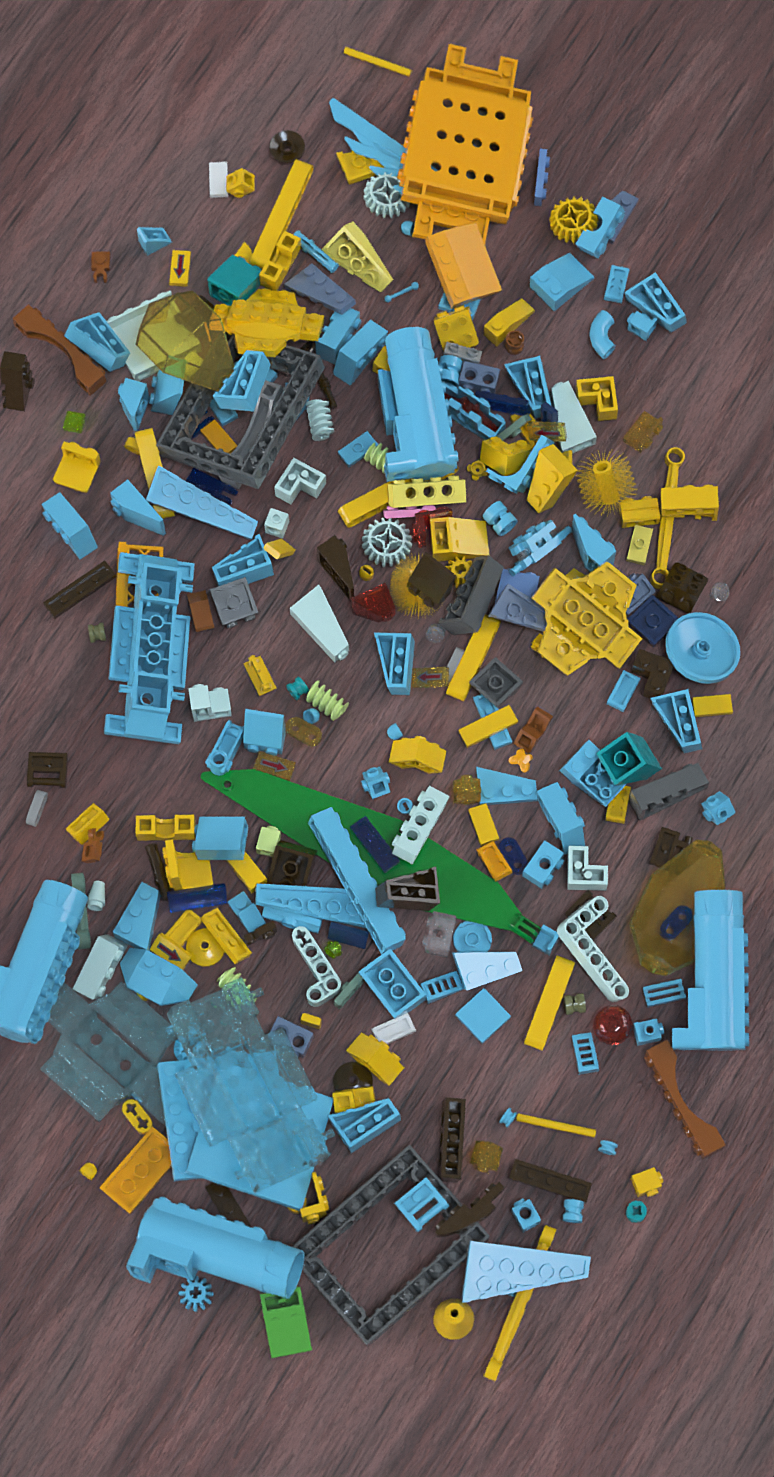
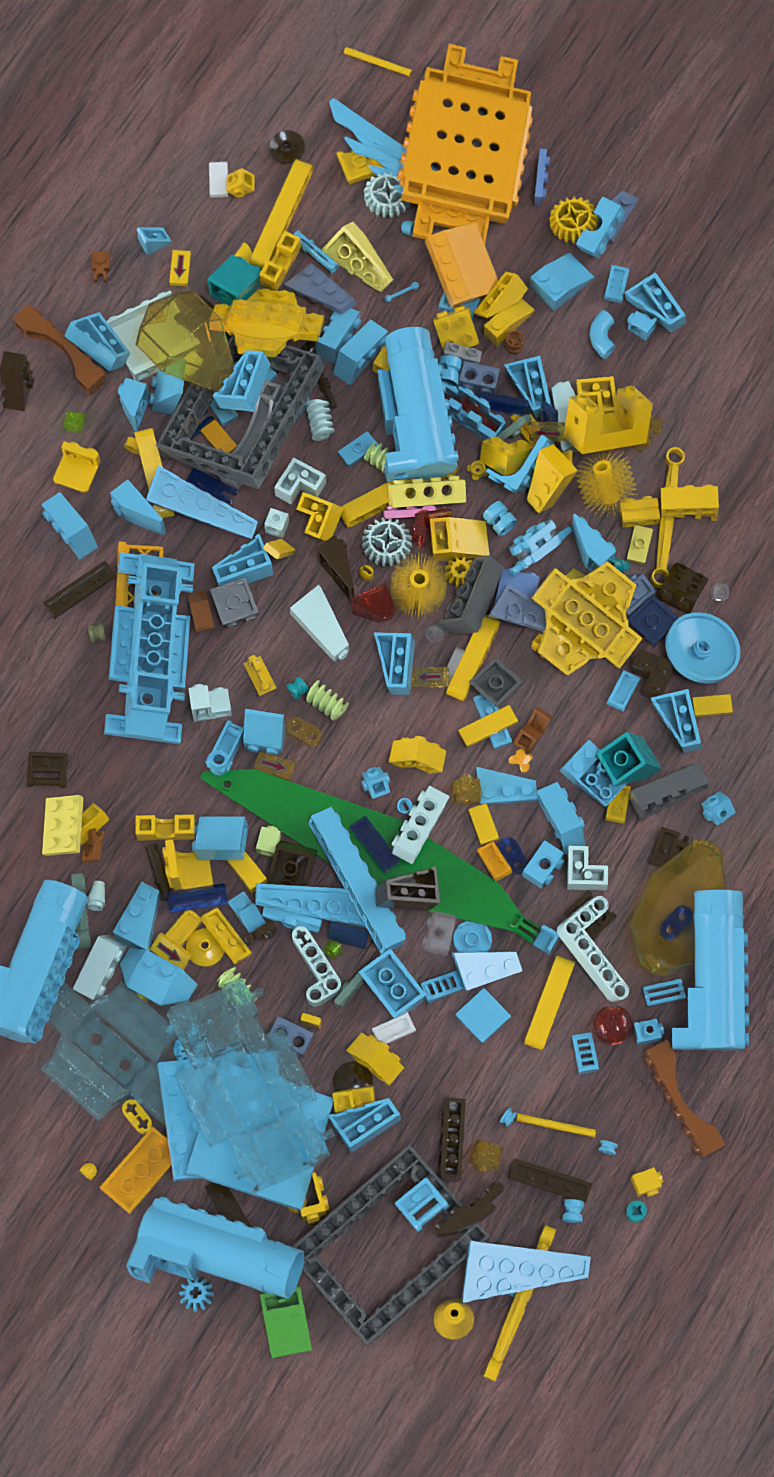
light grey beam [26,790,48,827] -> none
medium azure hinge [303,708,320,725] -> none
medium azure hinge [387,723,403,740] -> none
dark brown slope [407,552,456,610] -> none
medium azure brick [511,1199,541,1232] -> none
olive wheel [563,993,586,1015] -> none
none -> light yellow plate [42,795,83,856]
none -> yellow brick [297,492,344,541]
none -> yellow slope [474,271,528,318]
none -> yellow piece [564,386,653,454]
none -> teal pin [606,558,630,573]

